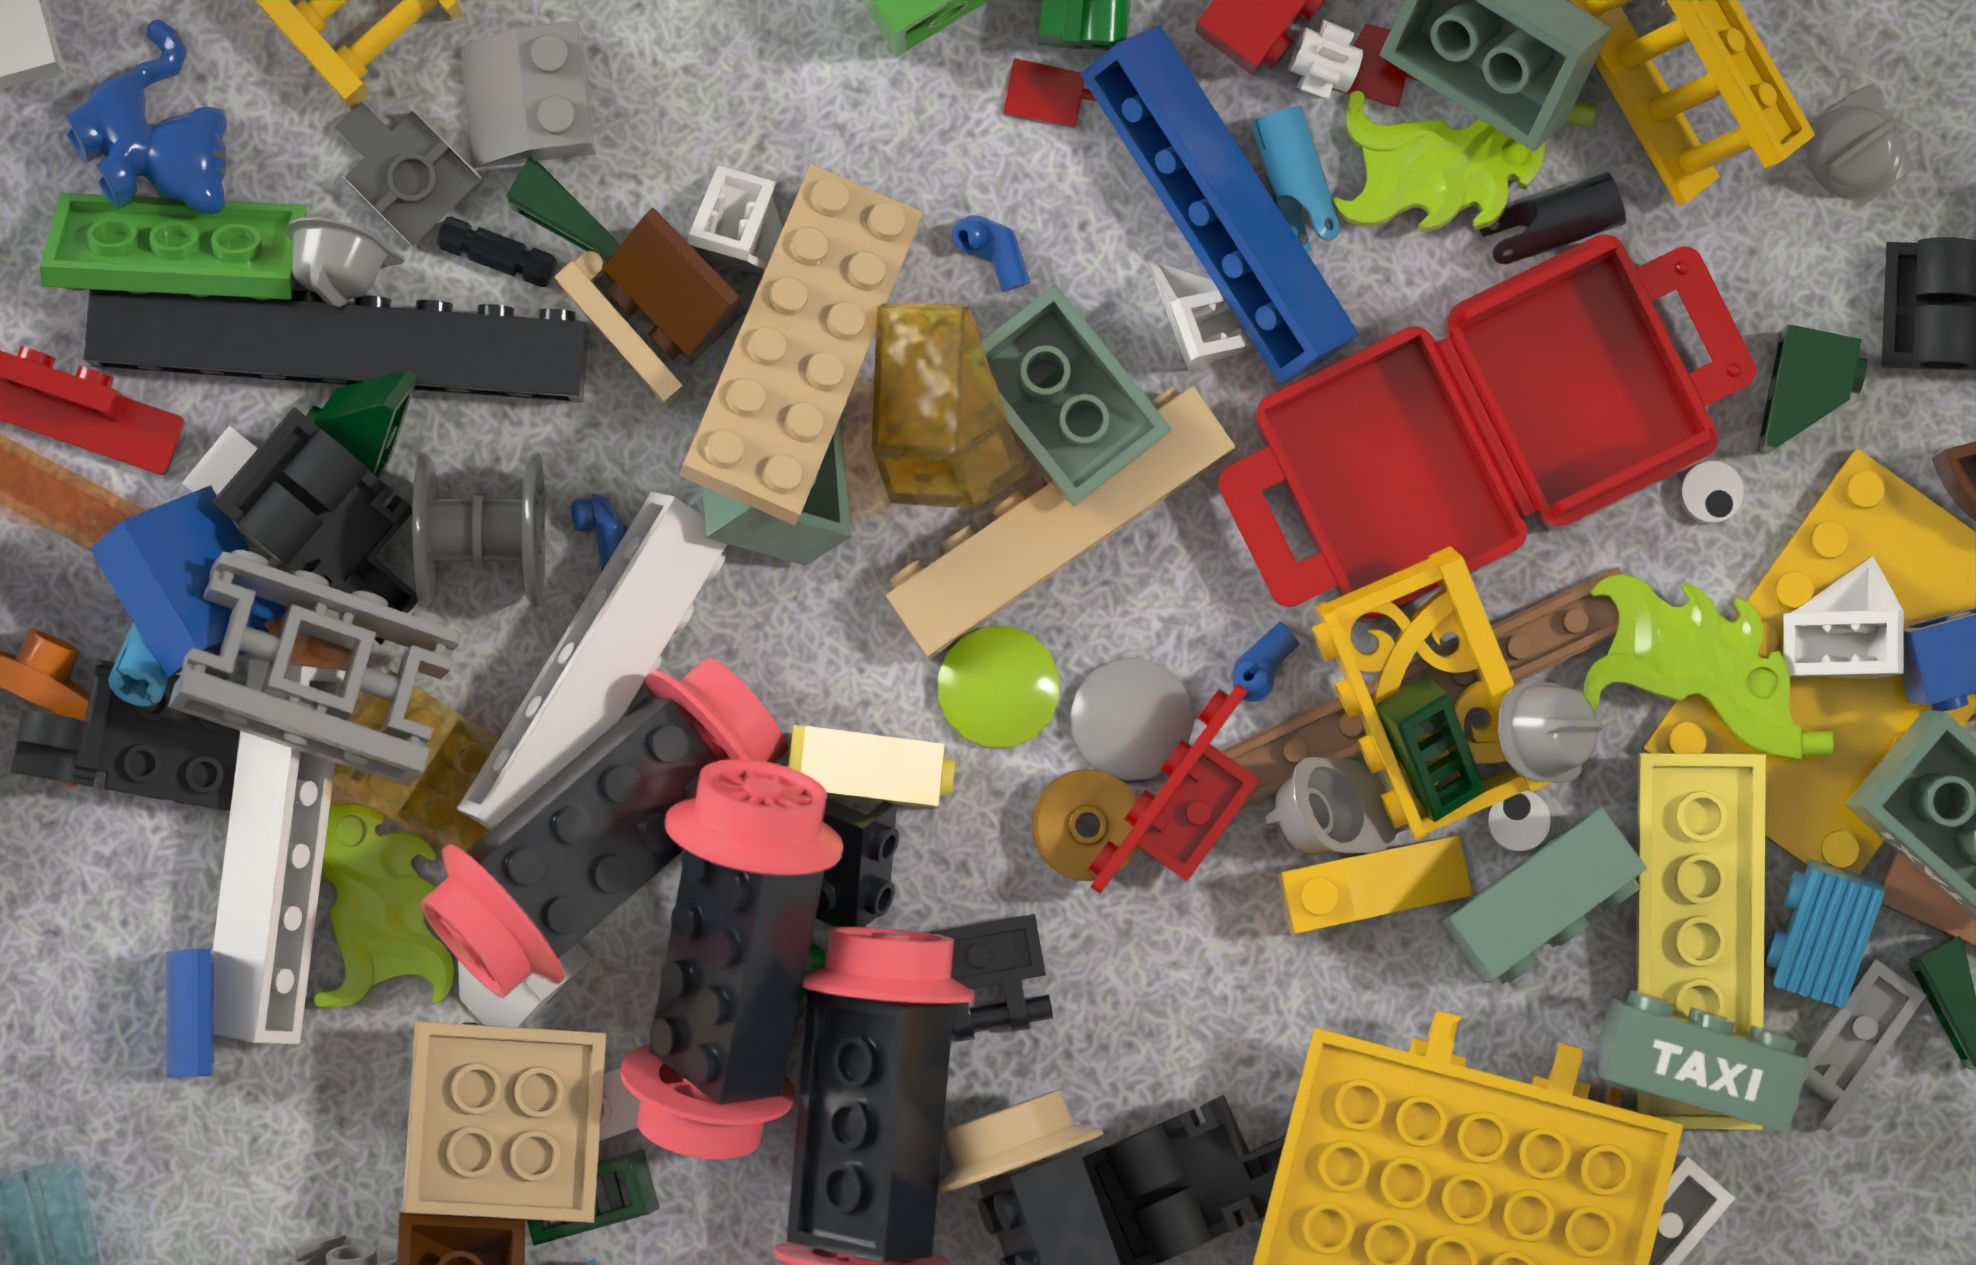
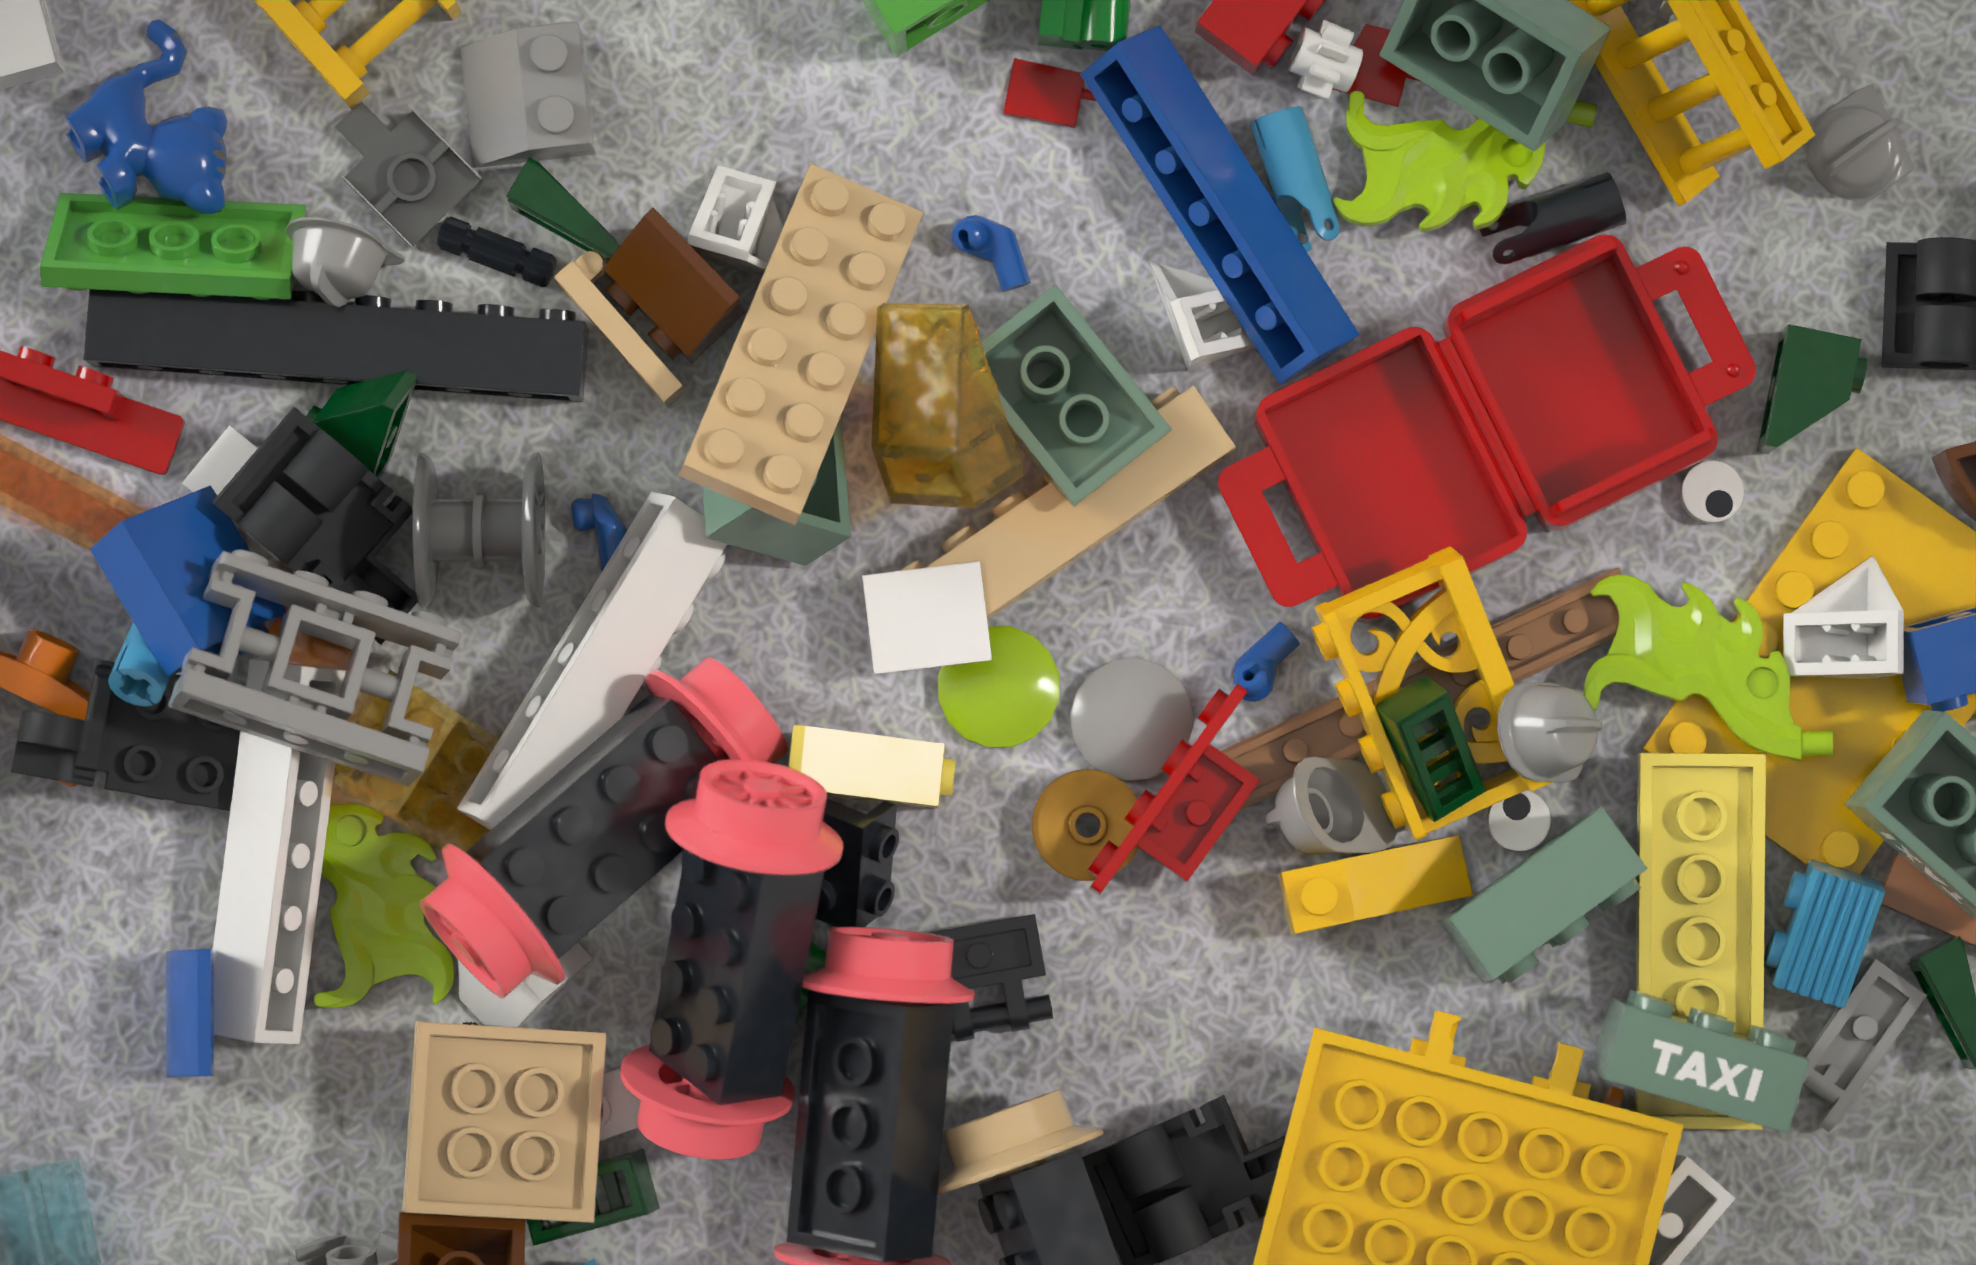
none -> white sticker [862,561,992,674]

